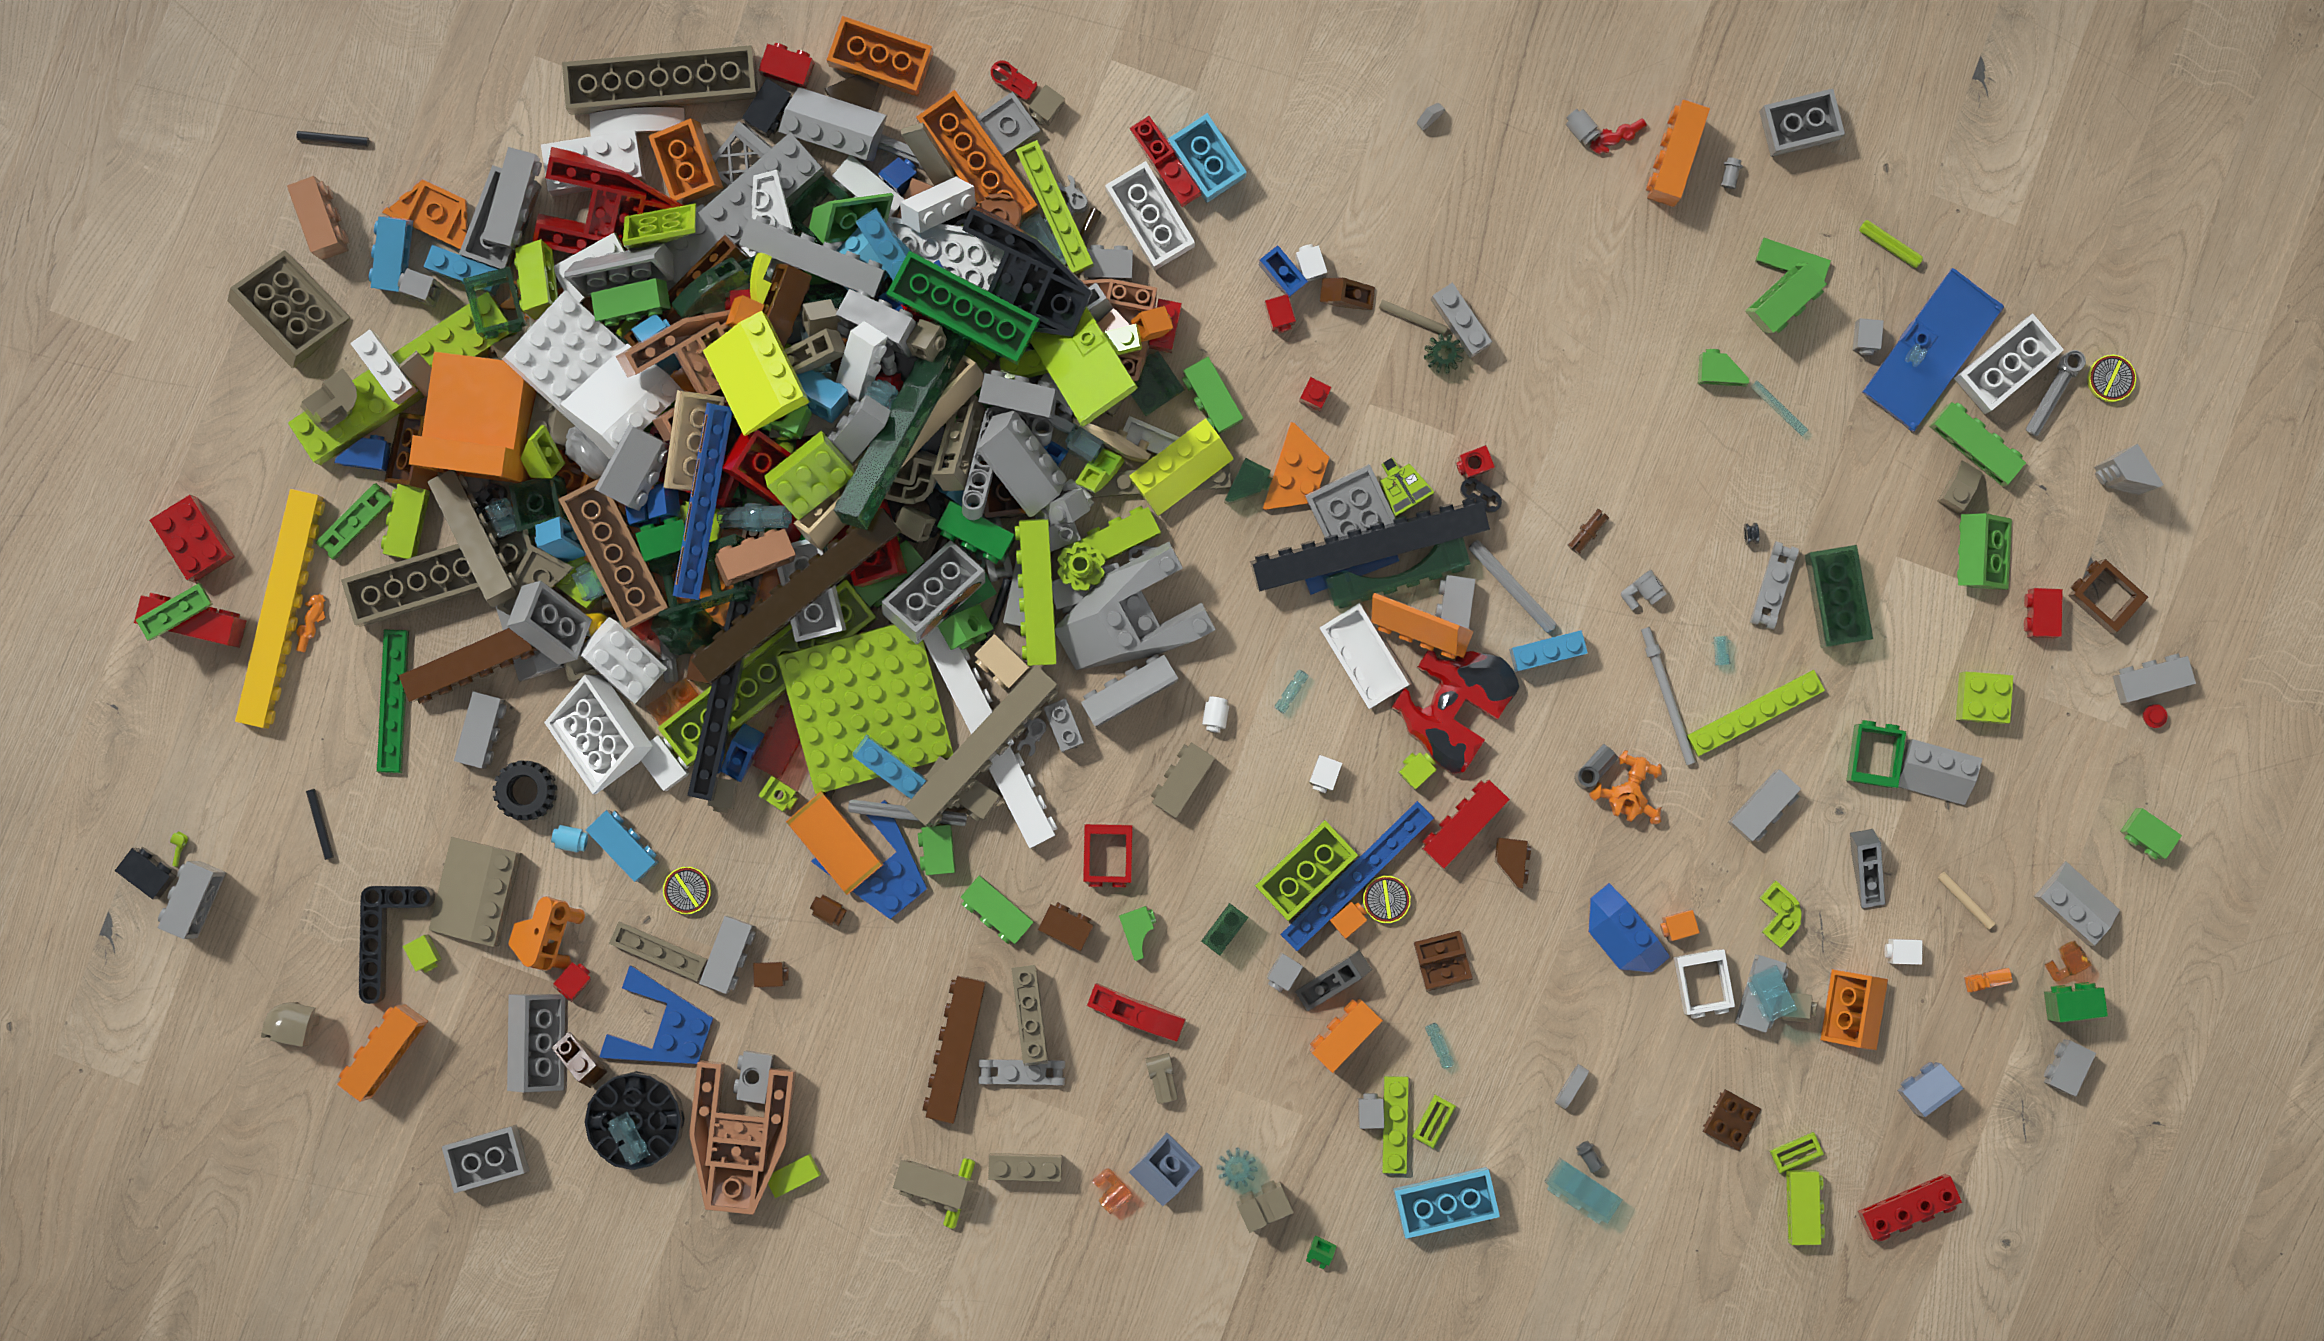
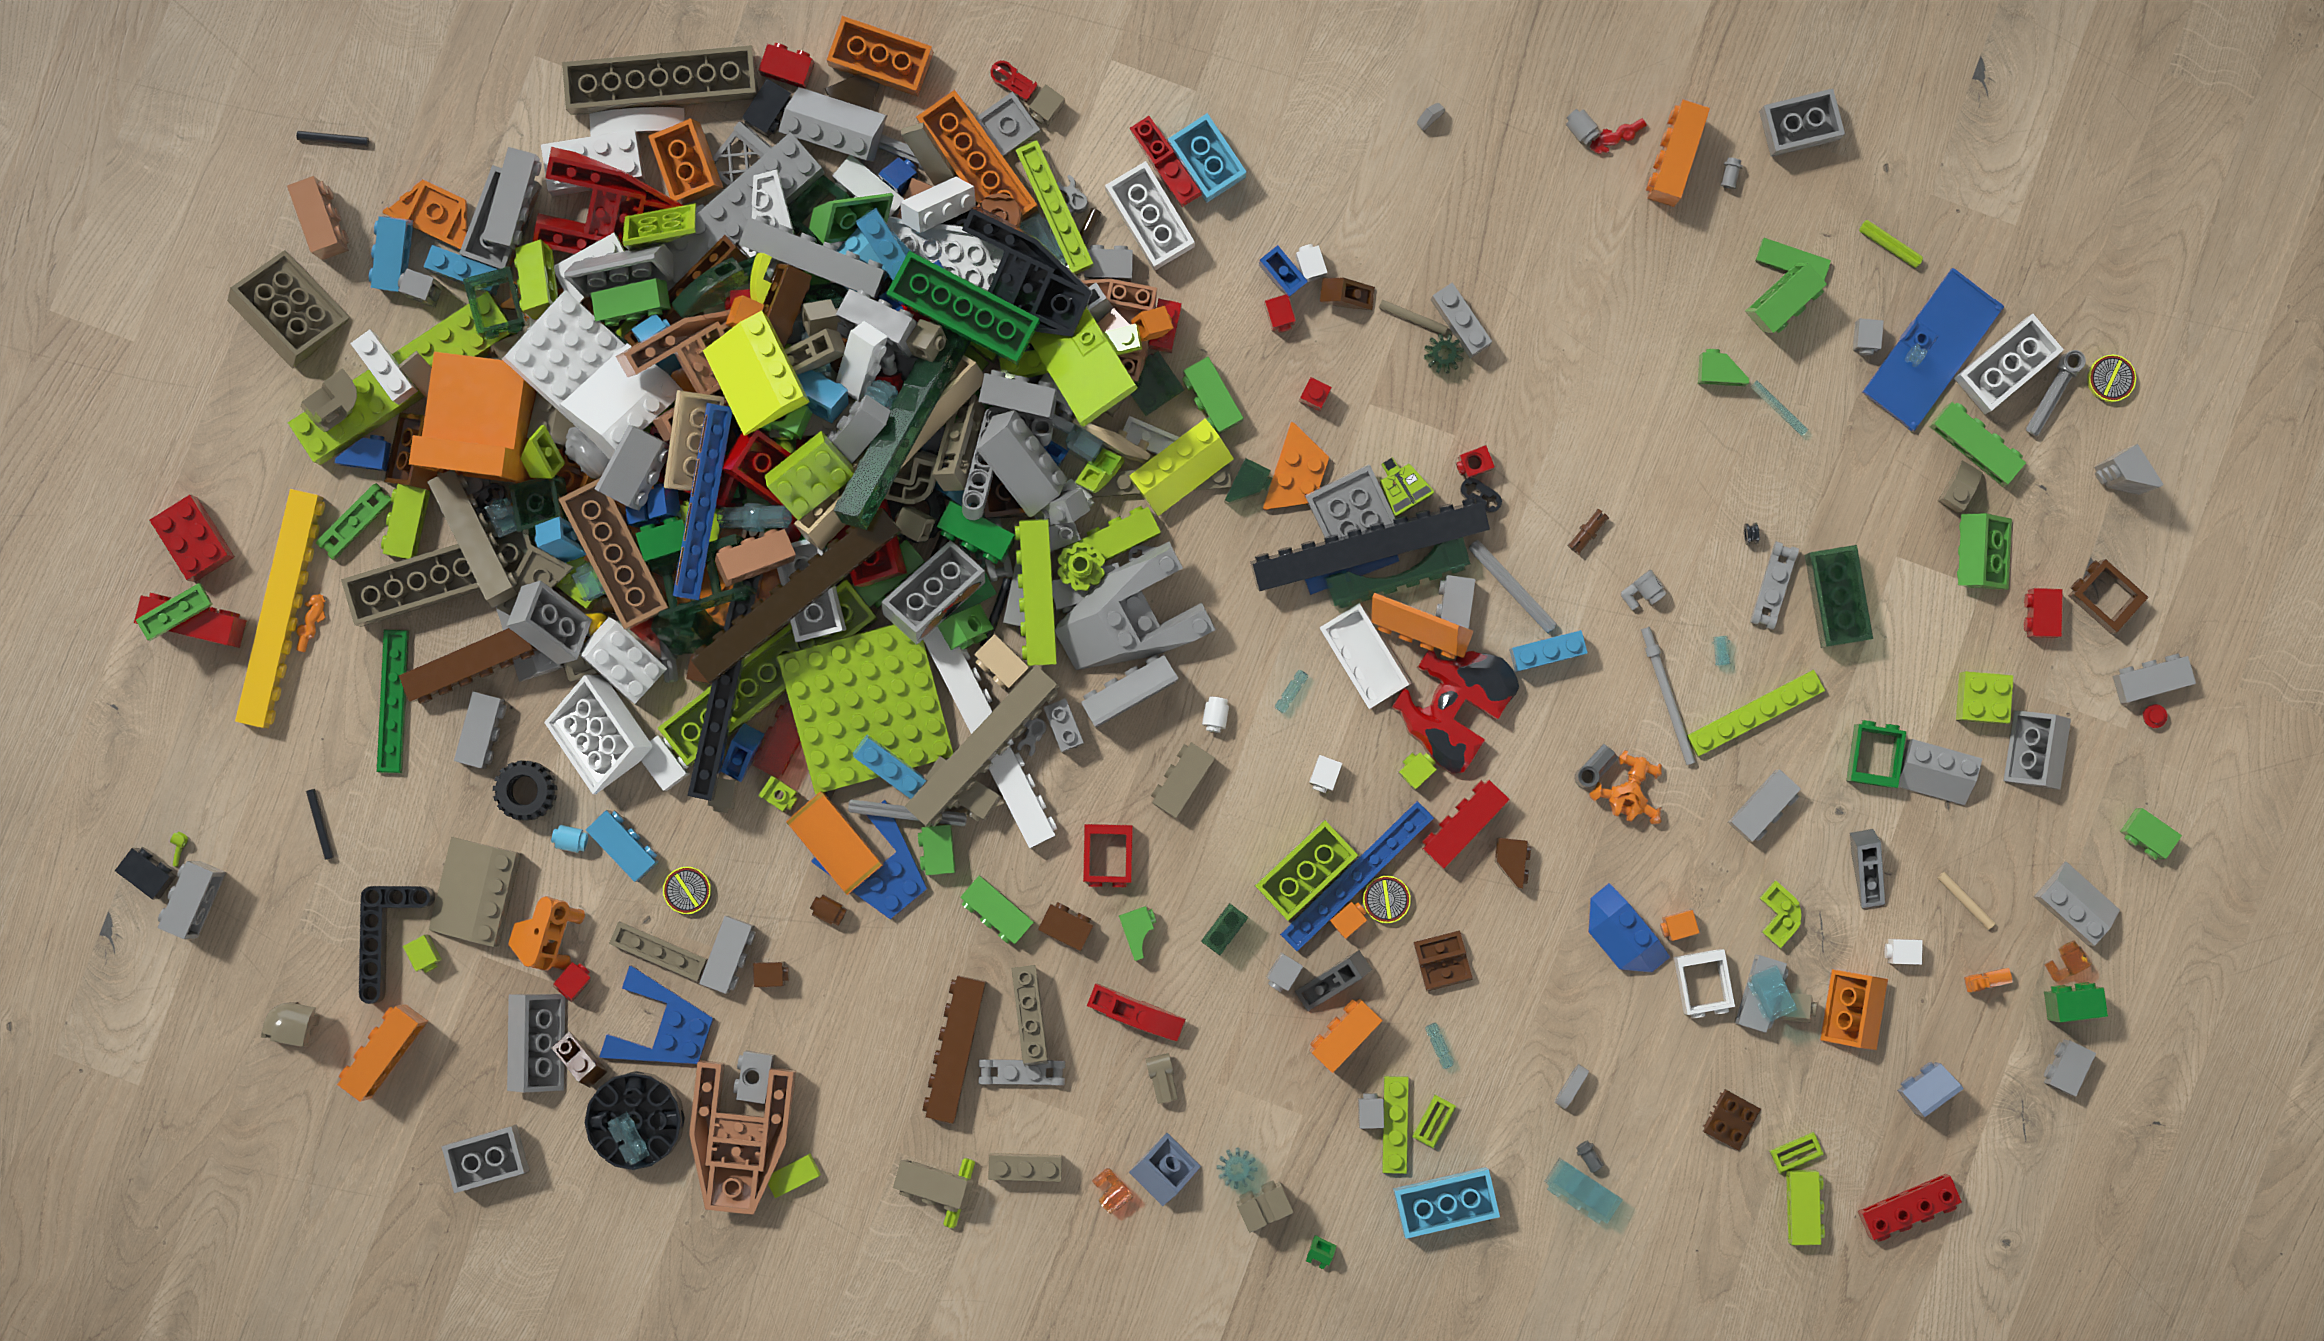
clear orange slope [646,678,699,726] -> none
none -> light grey slope [2003,710,2071,789]

